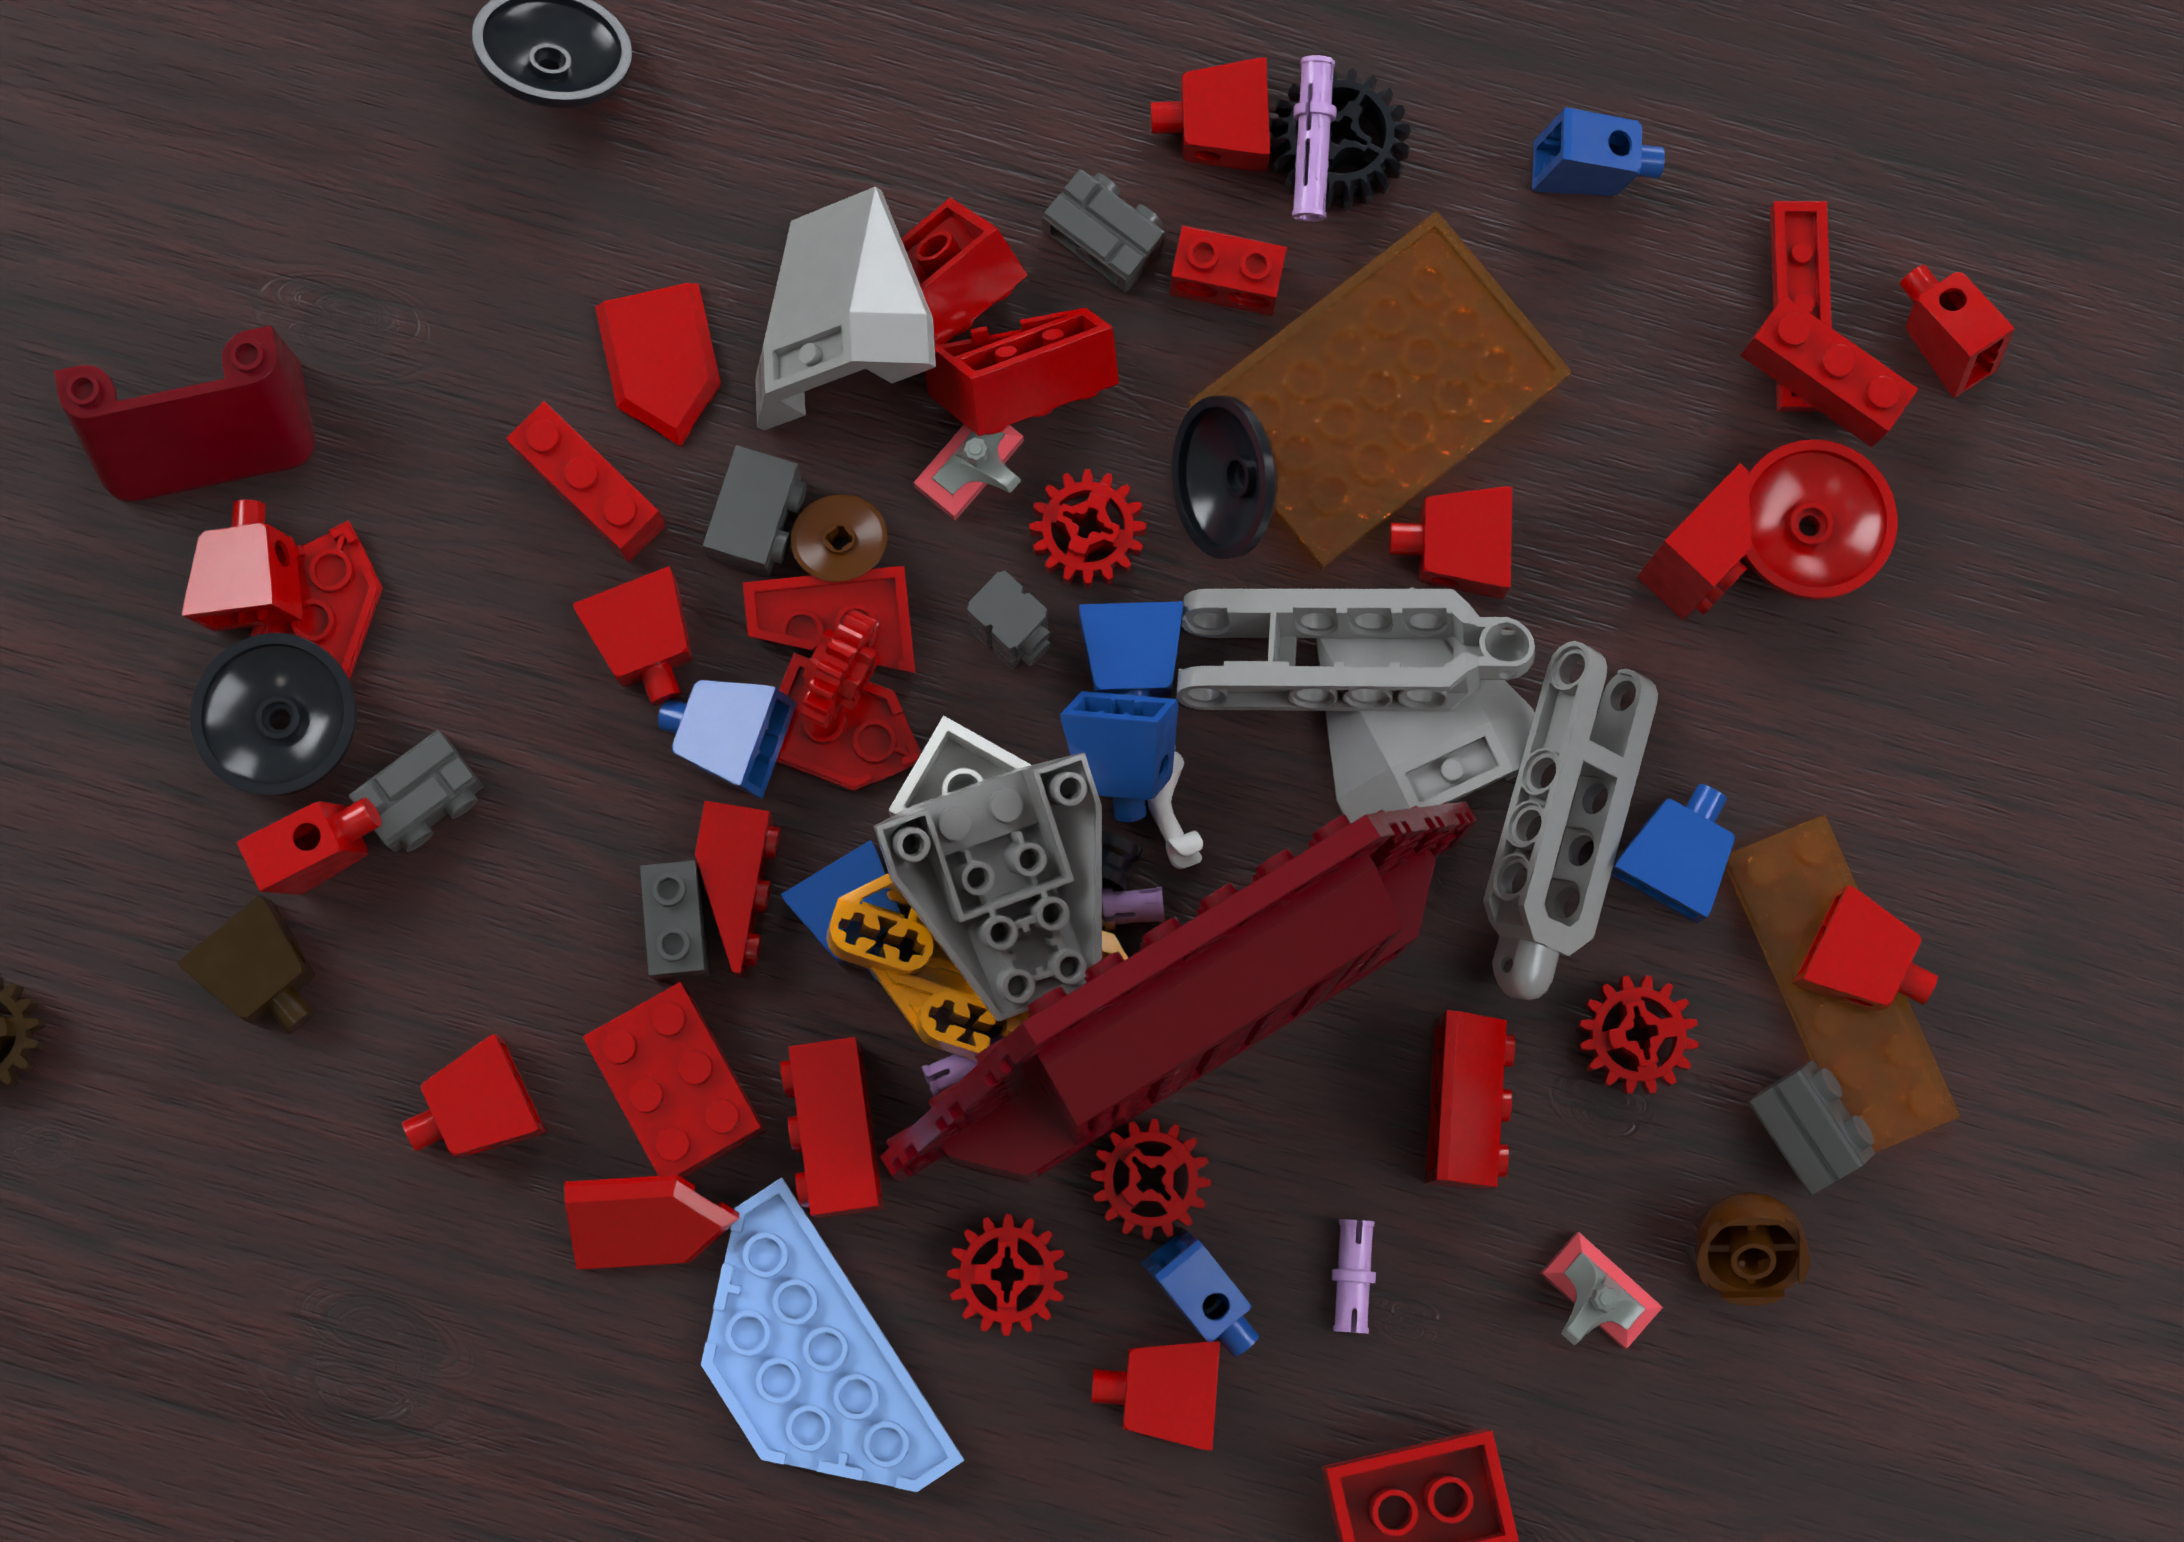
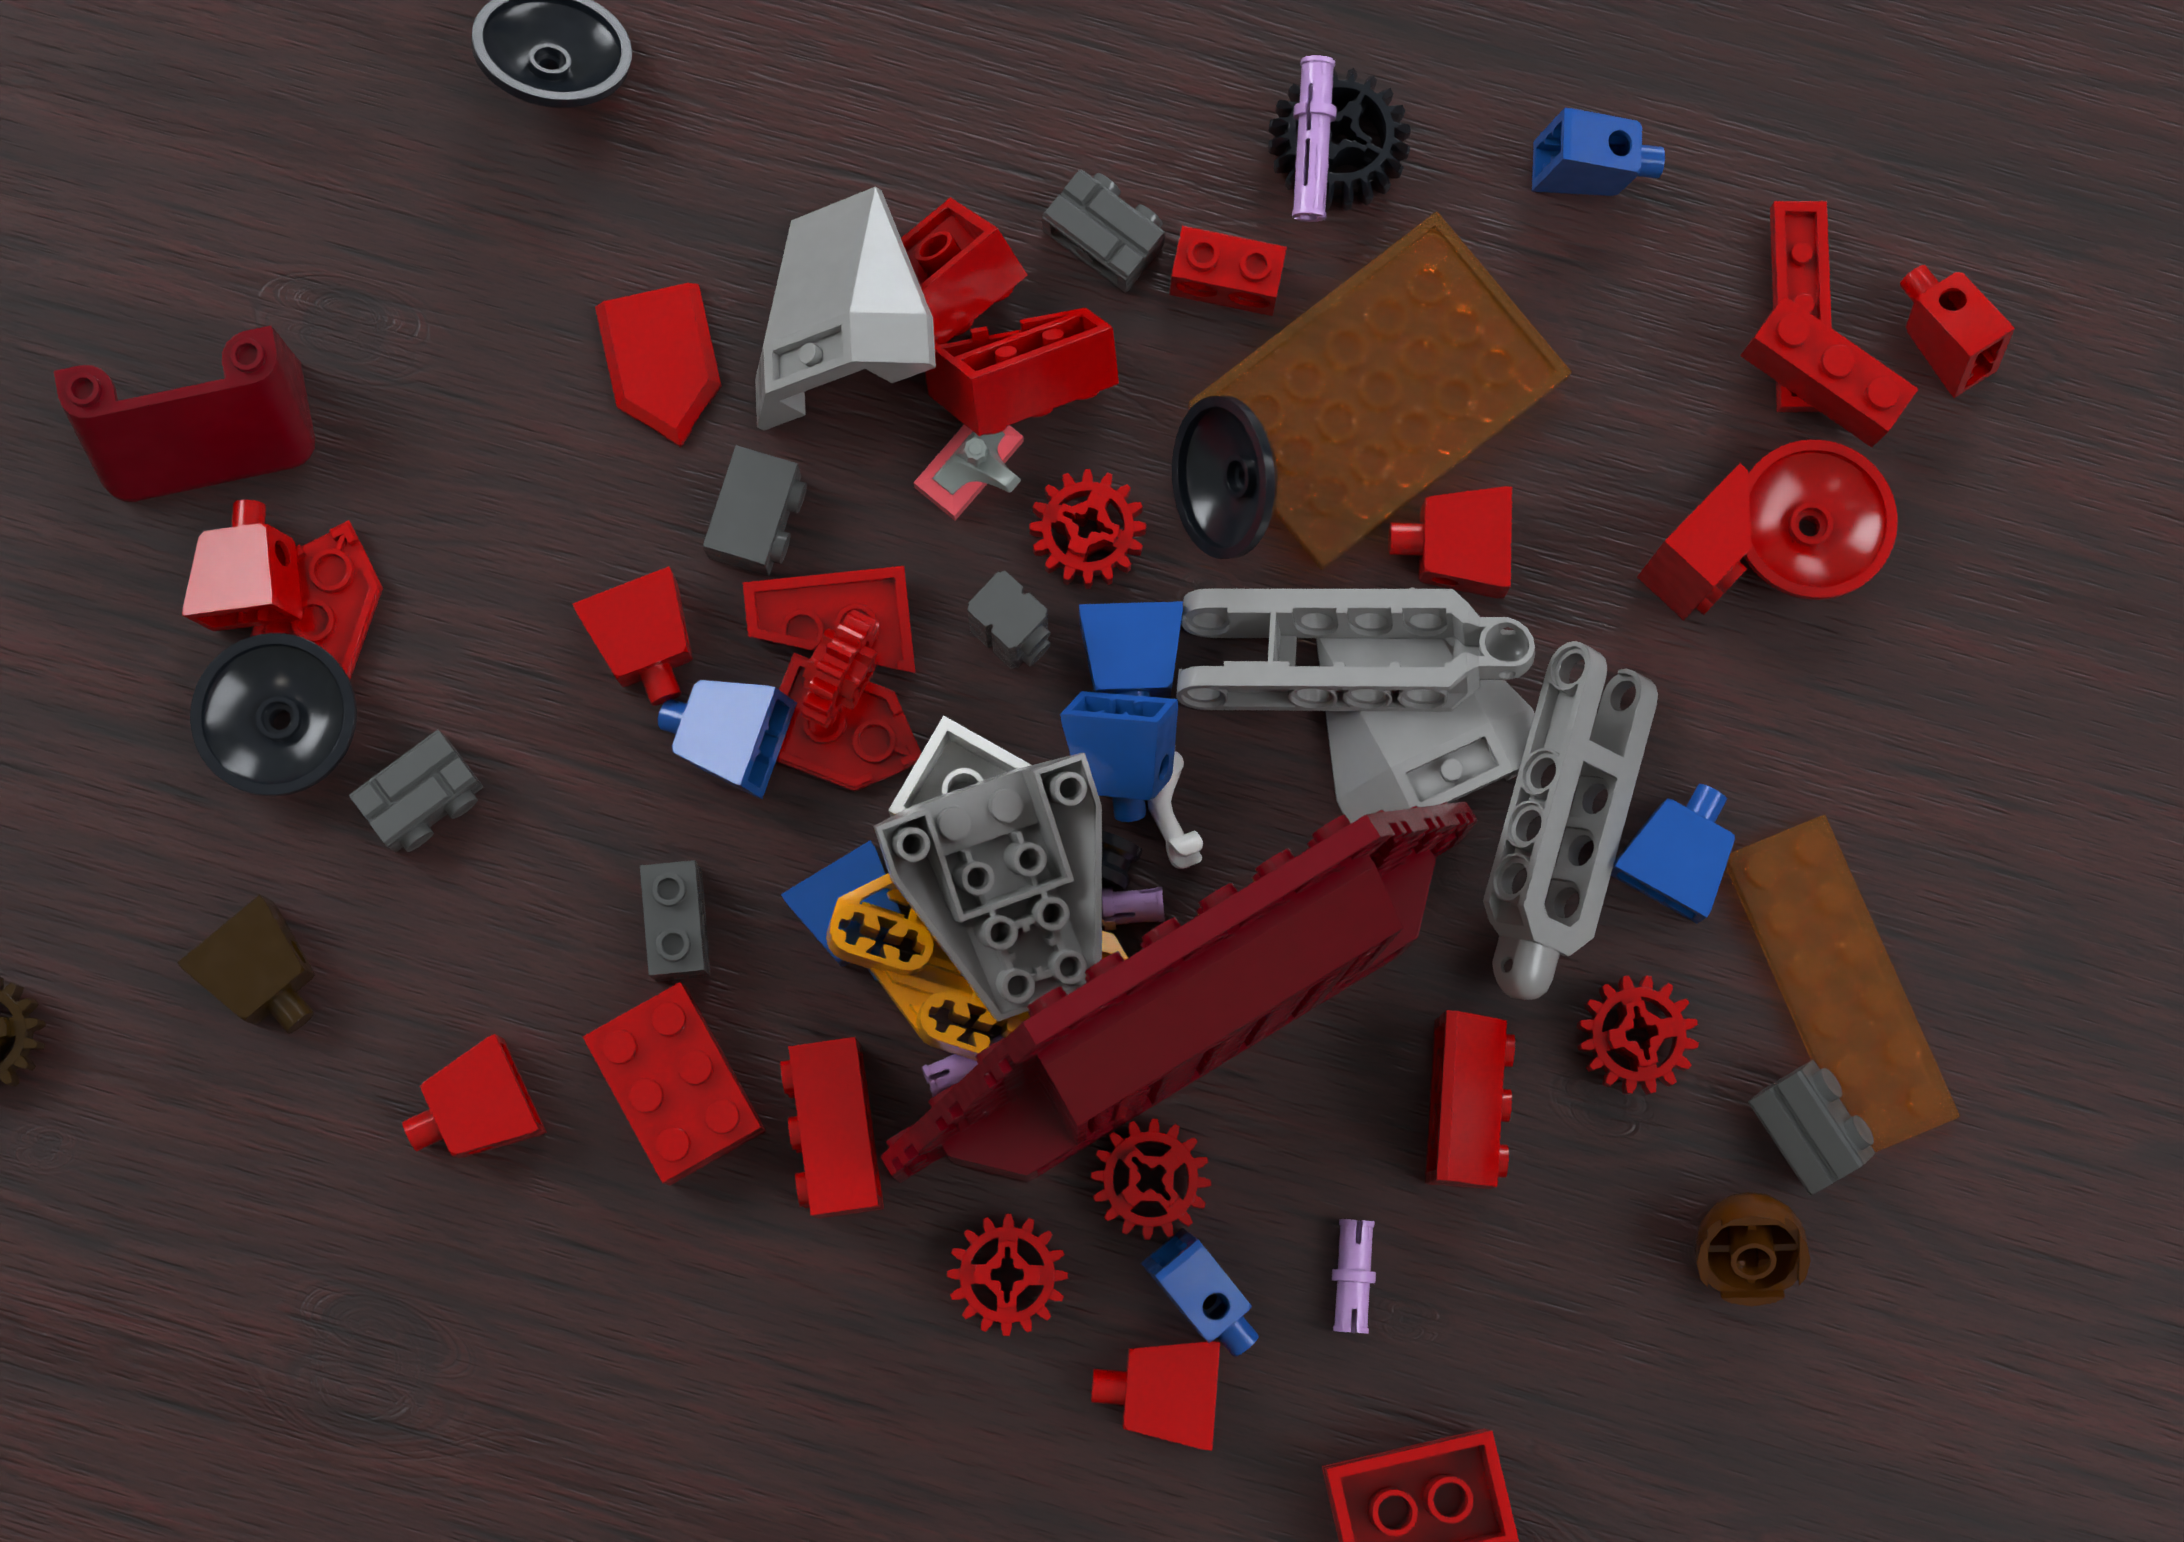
red torso [236,797,382,895] -> none
red brick [506,401,666,563] -> none
red tile [564,1175,740,1270] -> none
red slope [695,801,781,979] -> none
light blue plate [701,1177,965,1492] -> none
reddish brown piece [791,494,888,582] -> none
red torso [1150,58,1270,172] -> none
piece [1540,1232,1663,1349] -> none
red torso [1792,885,1938,1011] -> none

